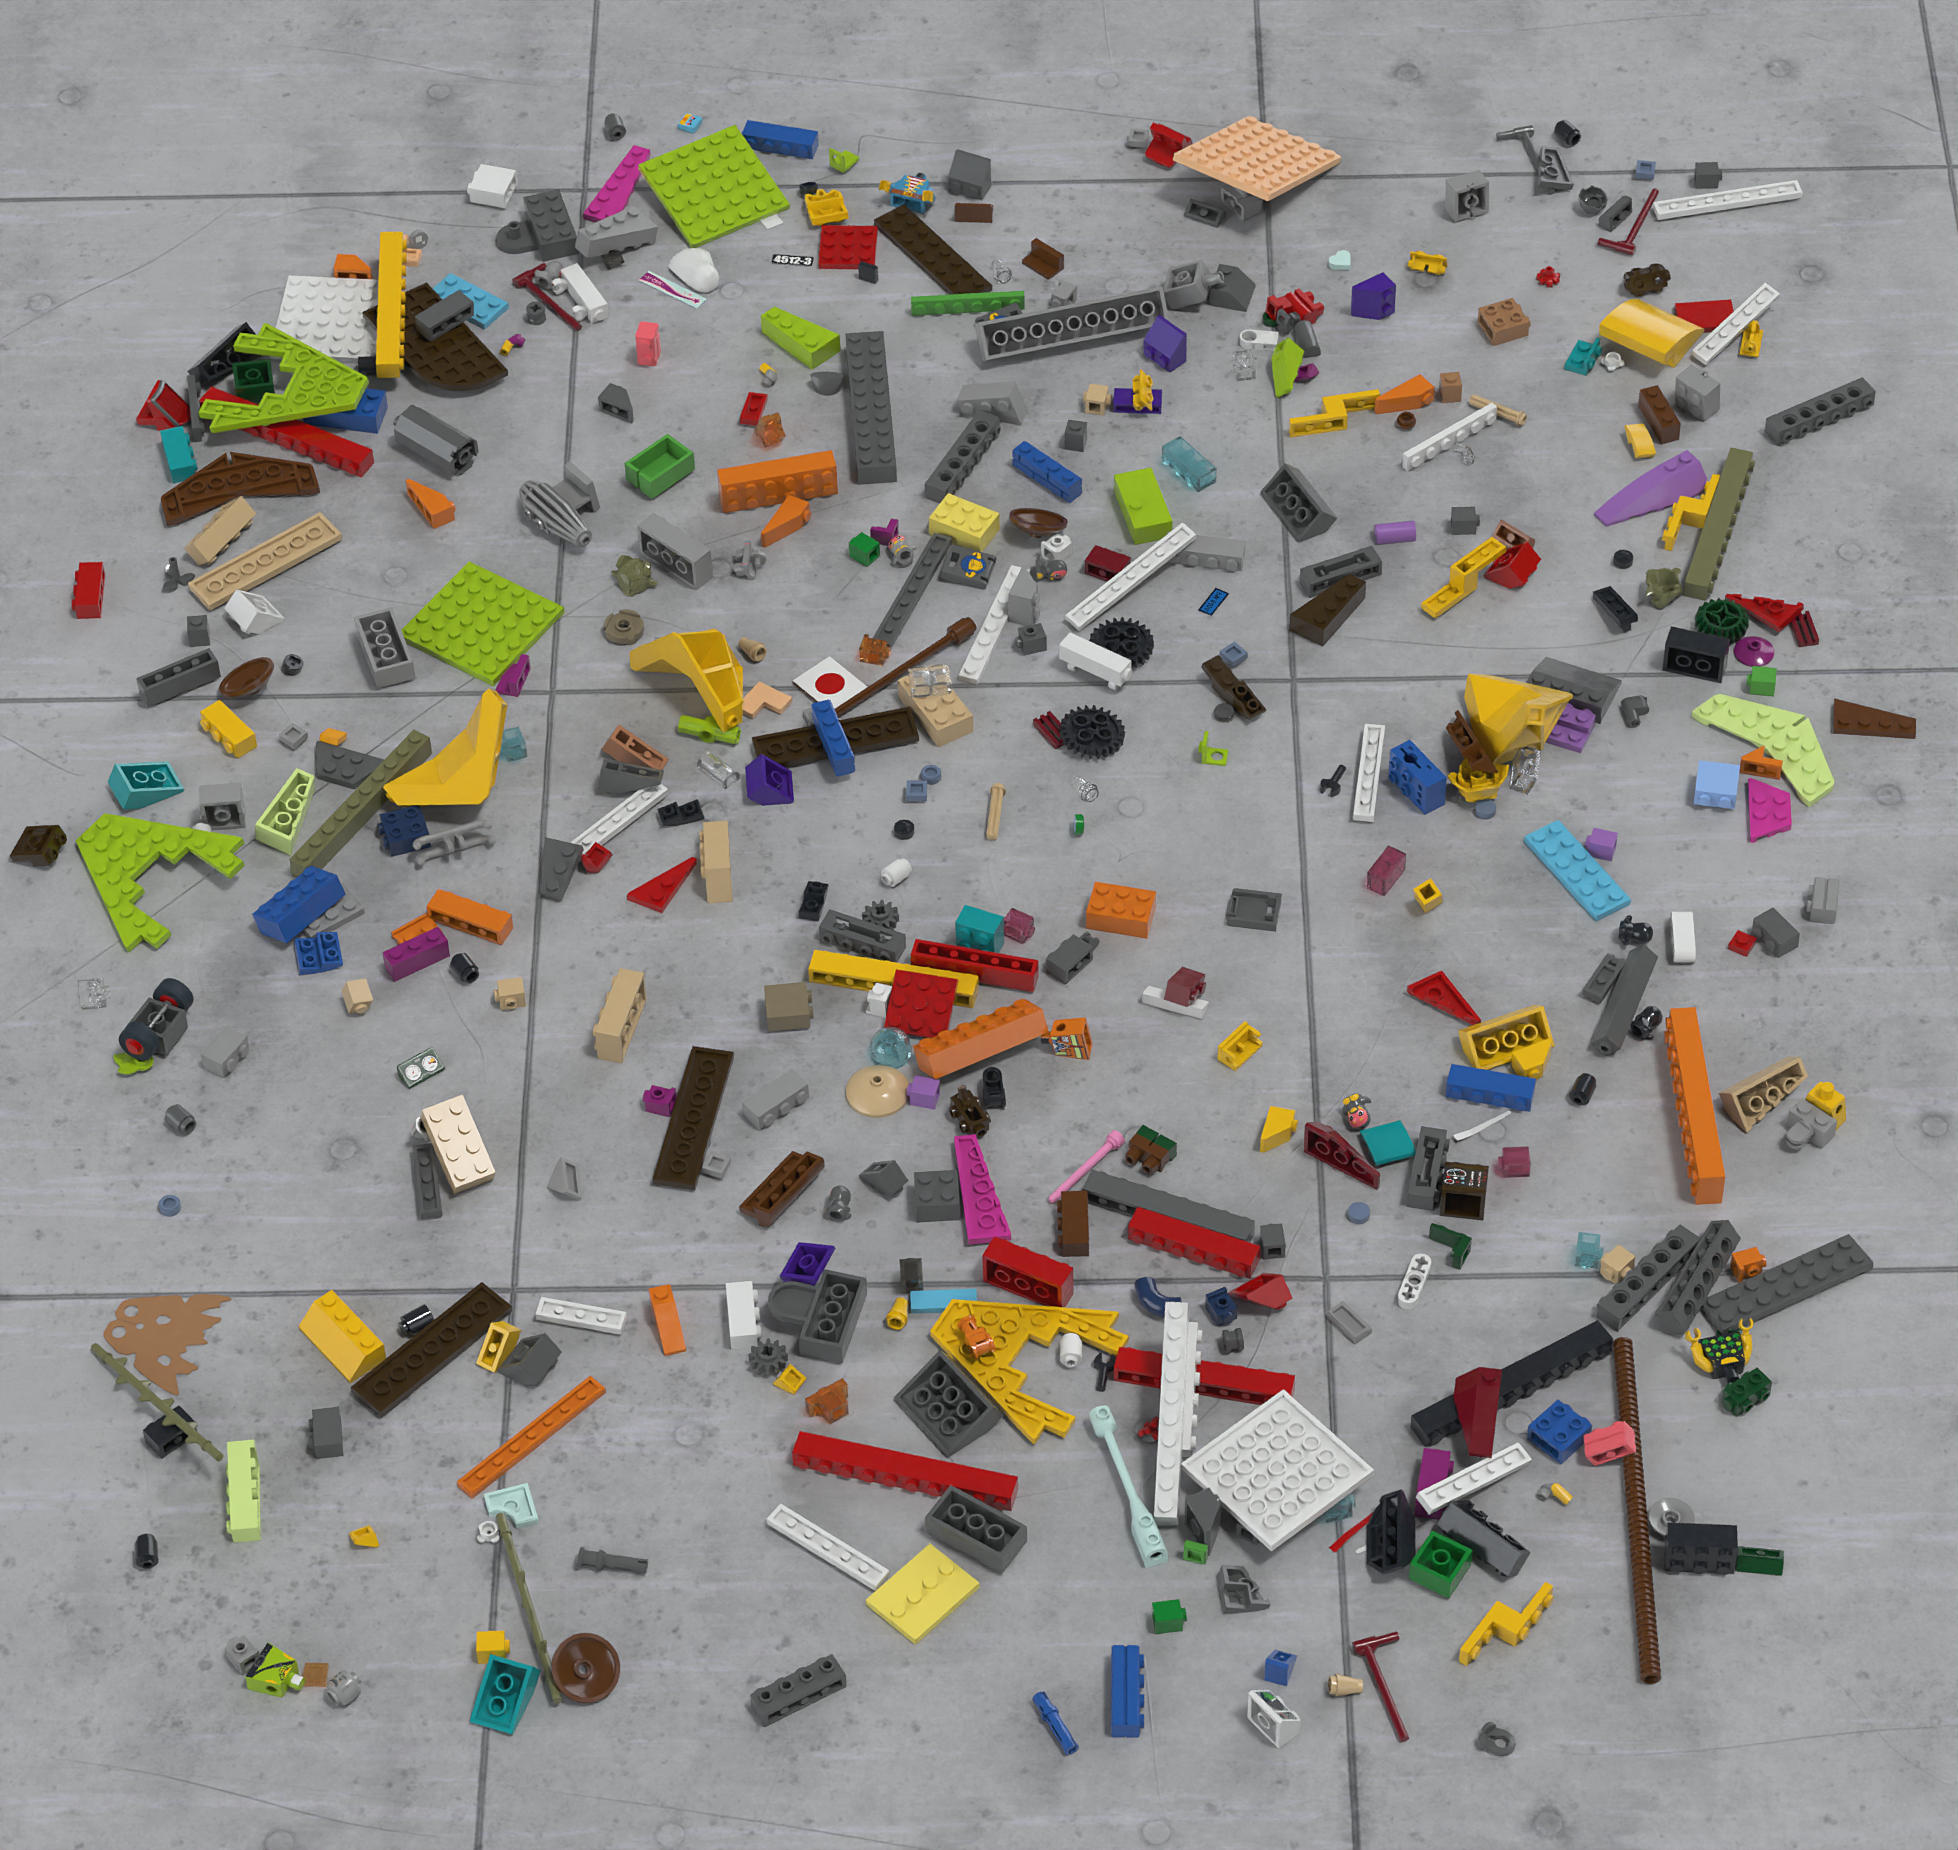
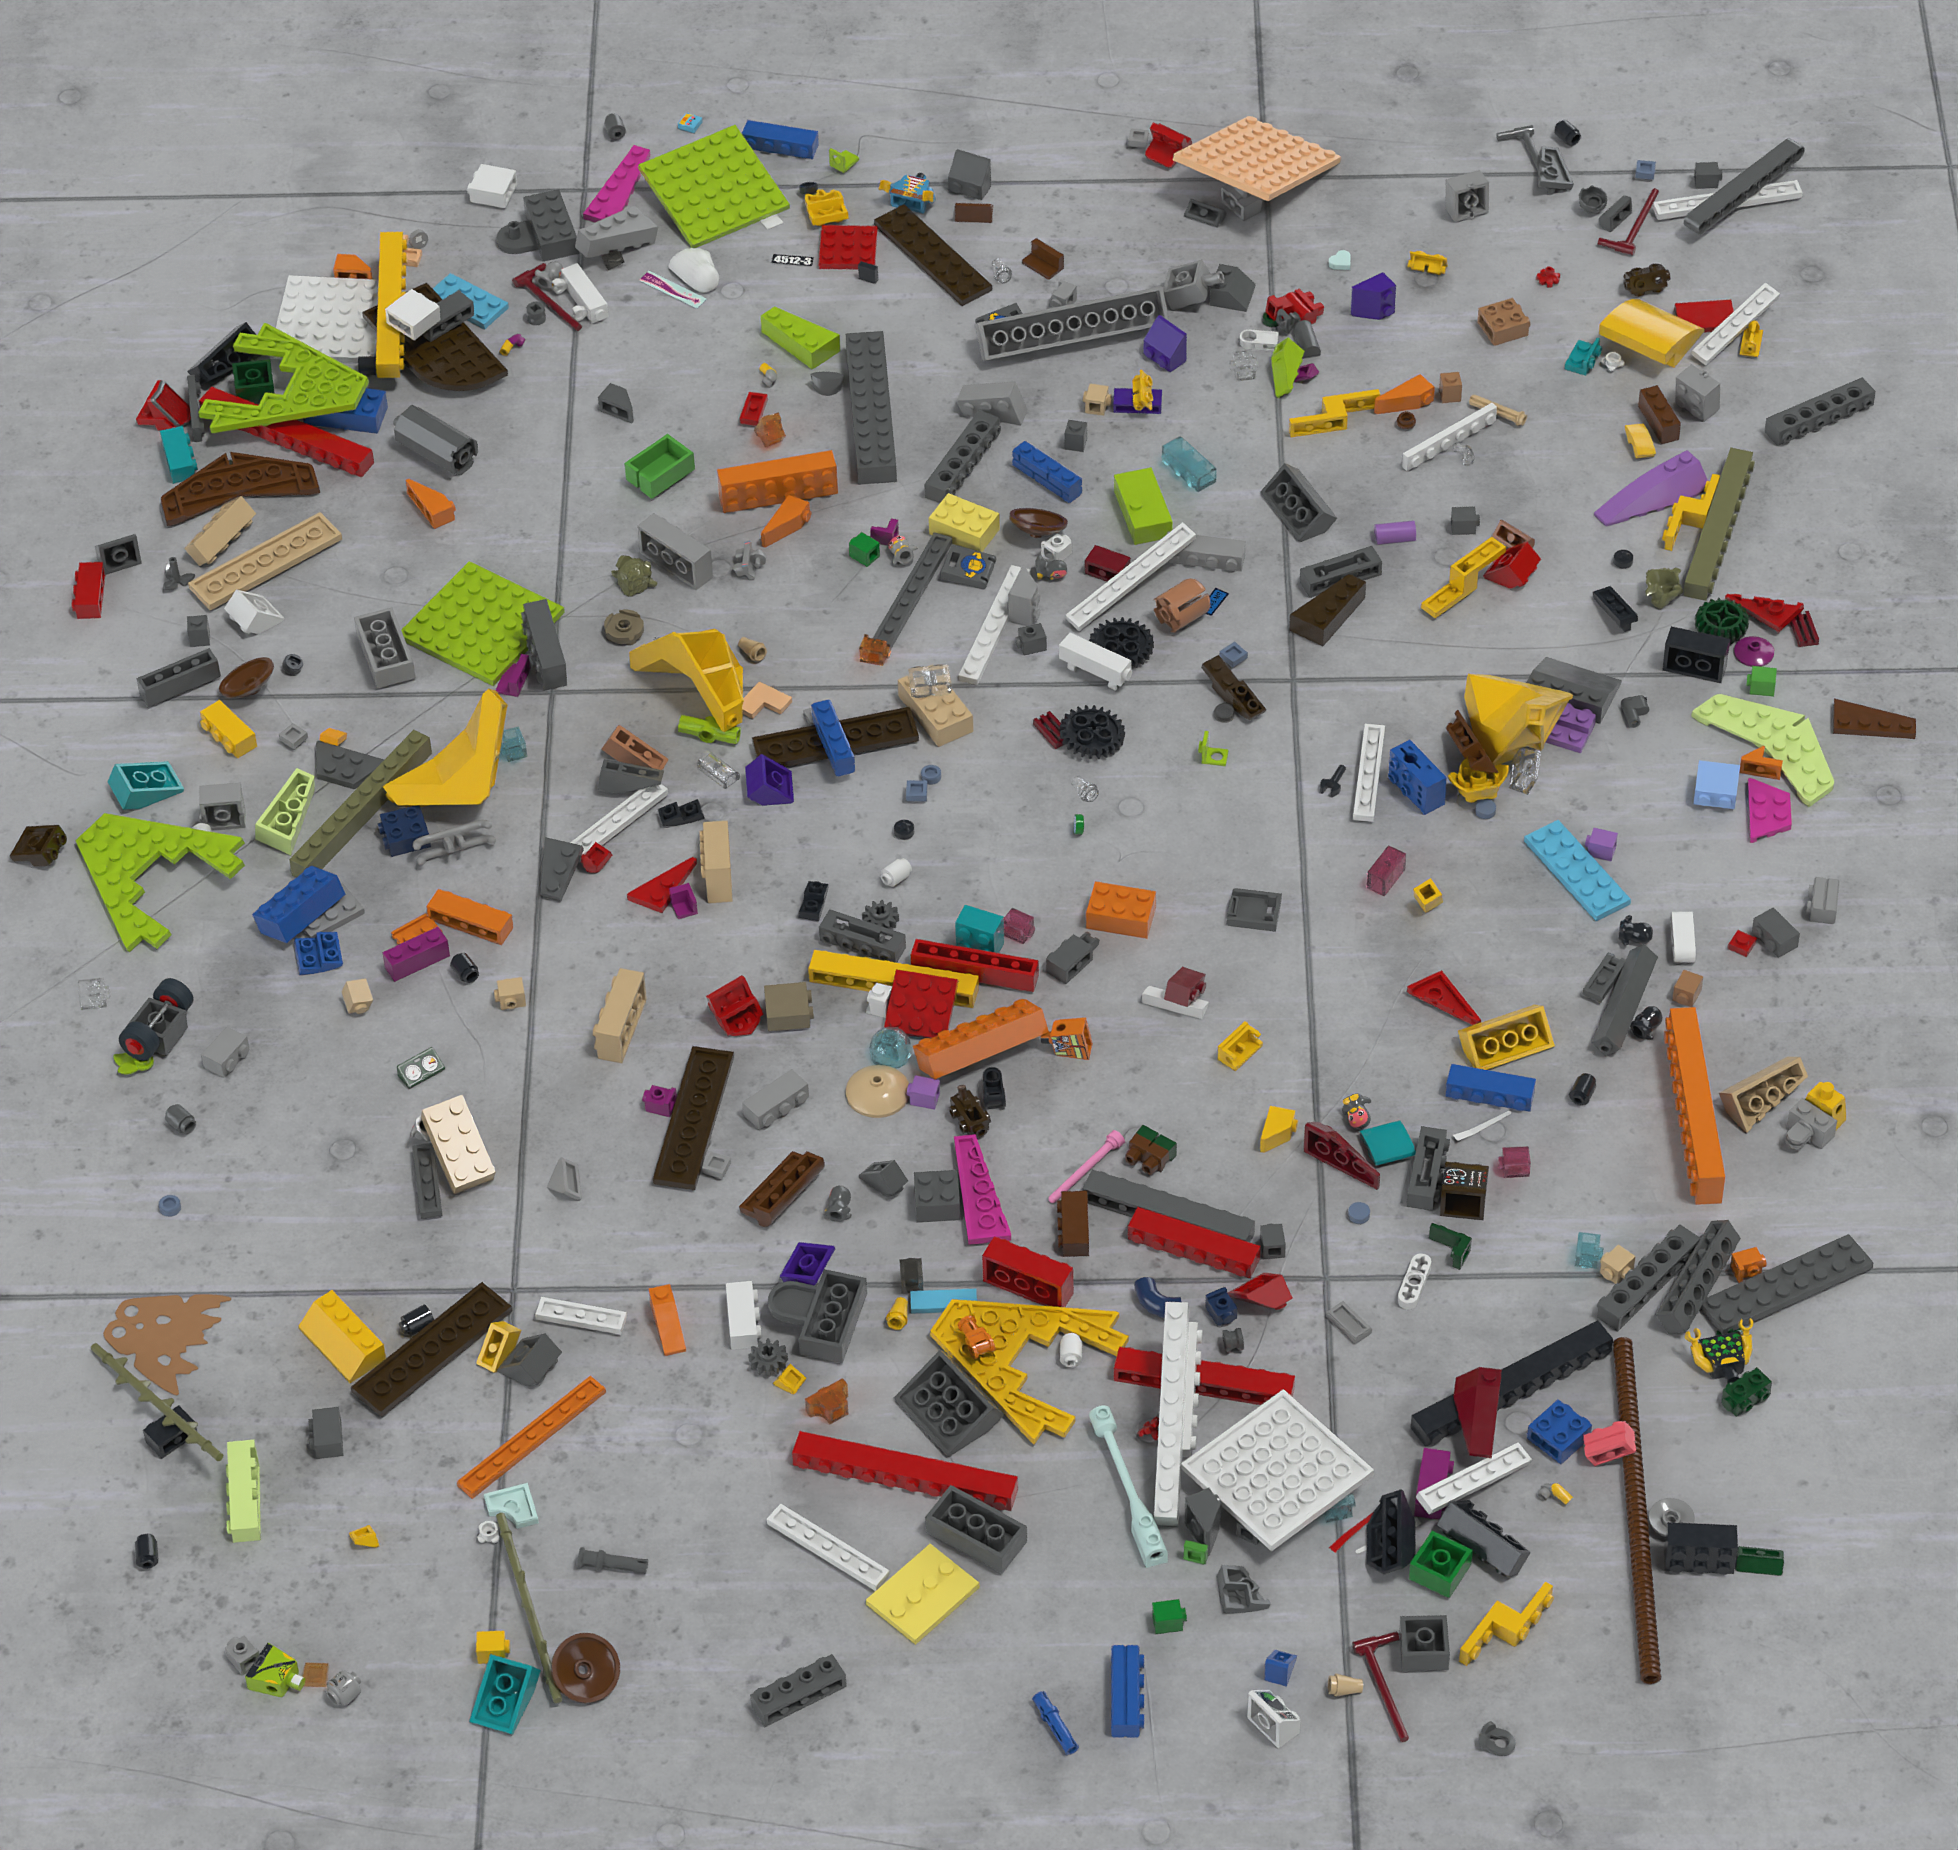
light grey piece [519,462,600,547] -> none
coral brick [635,321,661,366] -> none
flag [792,617,977,717] -> none
bright green plate [911,291,1025,316] -> none
tan axle [986,783,1006,840] -> none
black bar [1094,1353,1116,1392] -> none
yellow slope [1511,1038,1552,1080] -> none
none -> dark grey slope [95,534,142,575]
none -> white brick [385,289,441,340]
none -> dark grey brick [521,599,567,691]
none -> magenta panel [669,883,698,919]
none -> red piece [706,975,764,1037]
none -> nougat cylinder [1153,578,1210,632]
none -> dark grey brick [1399,1615,1450,1671]
none -> medium nougat brick [1673,970,1703,1007]
none -> dark grey beam [1683,138,1805,235]

